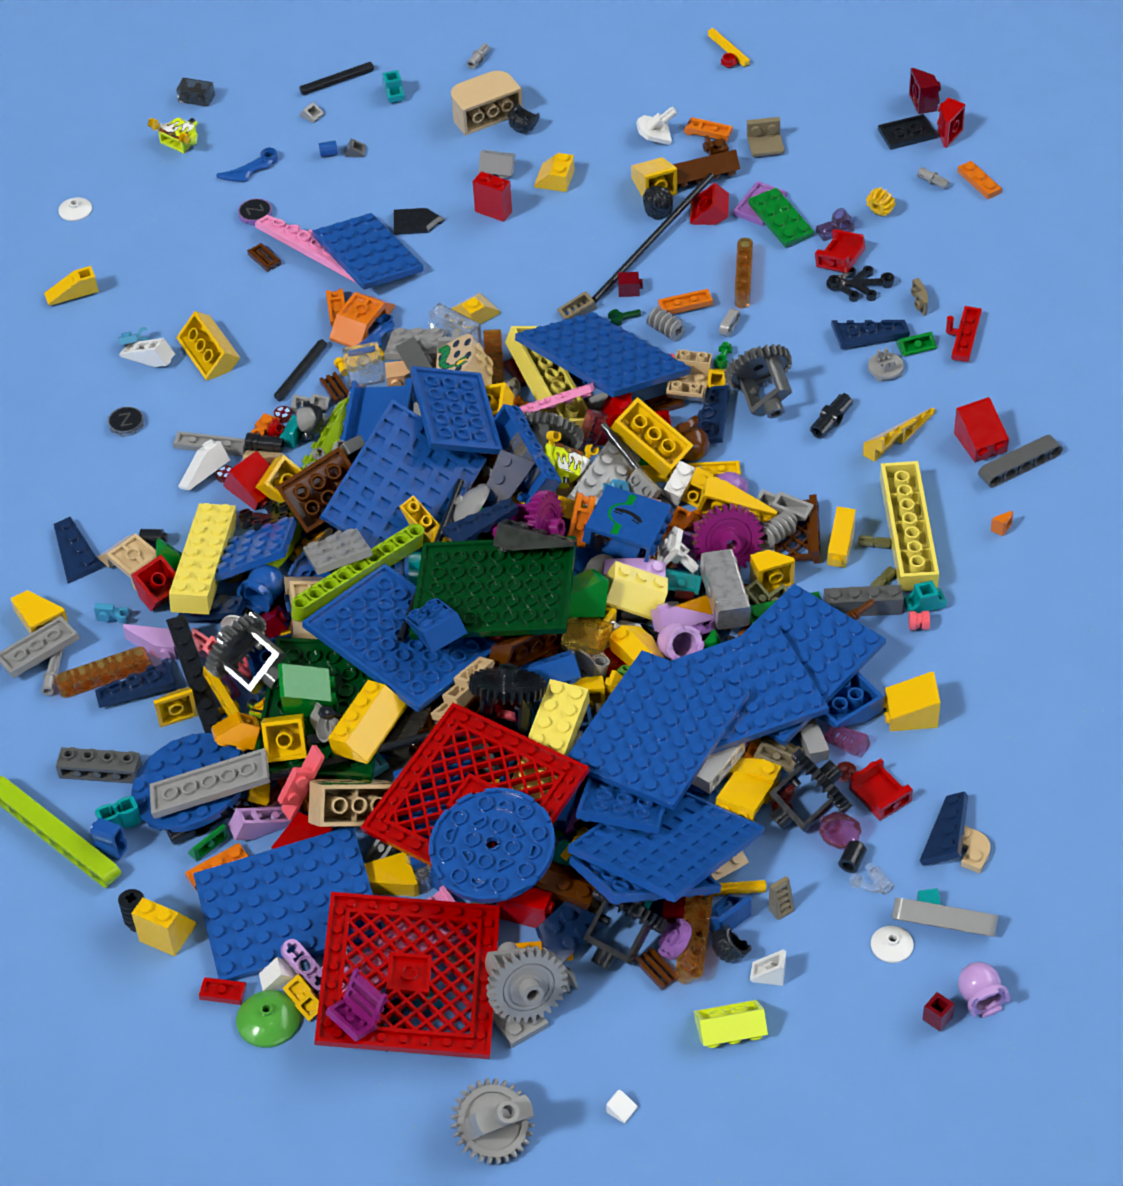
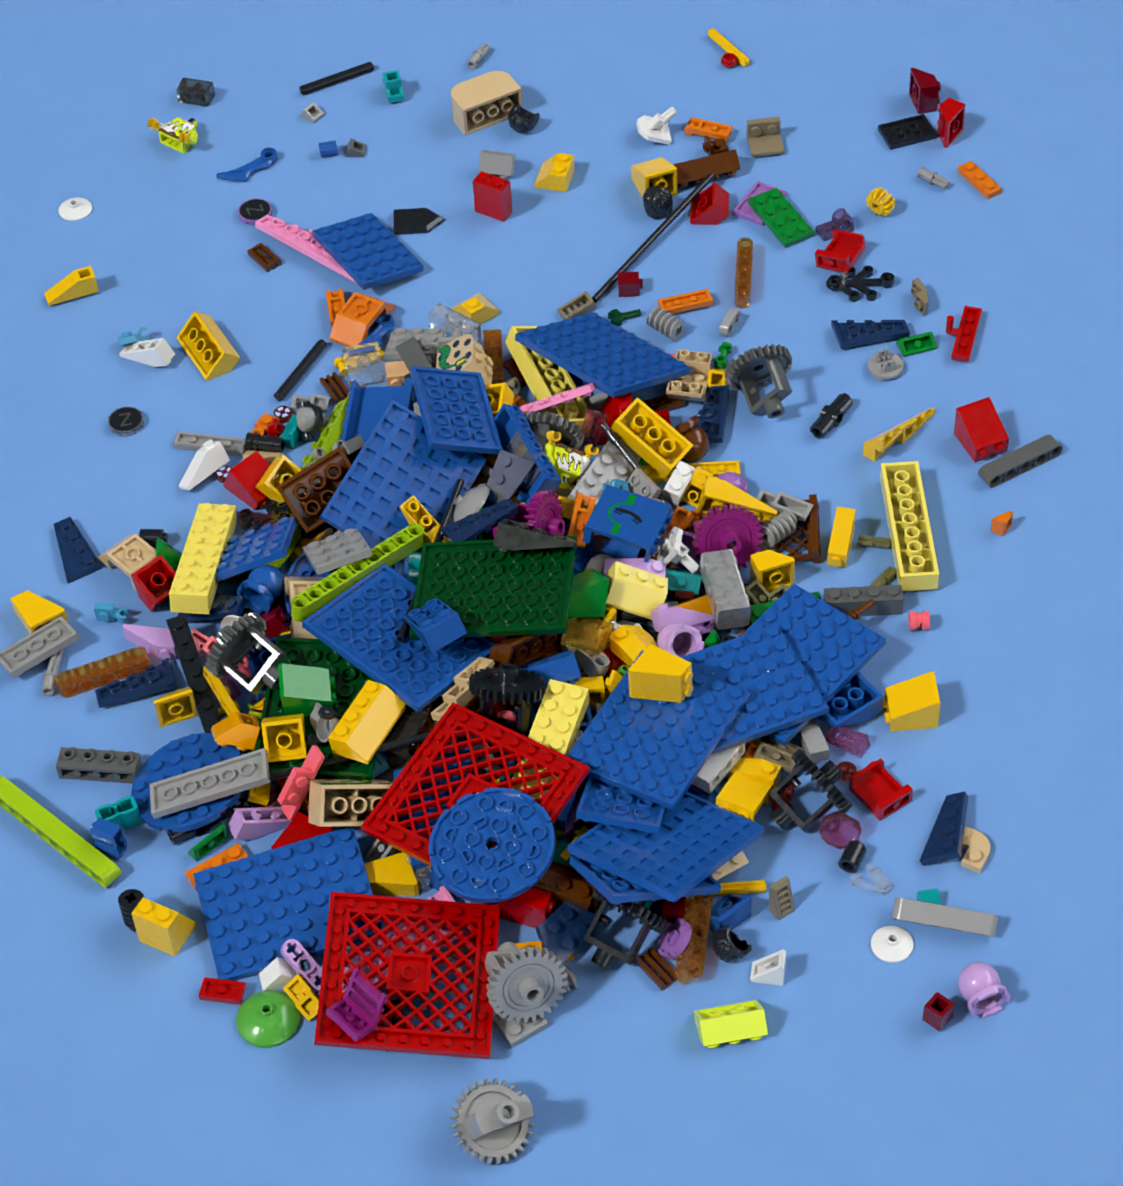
white slope [606,1090,638,1124] -> none
teal brick [903,580,947,613] -> none
none -> yellow slope [628,644,693,703]

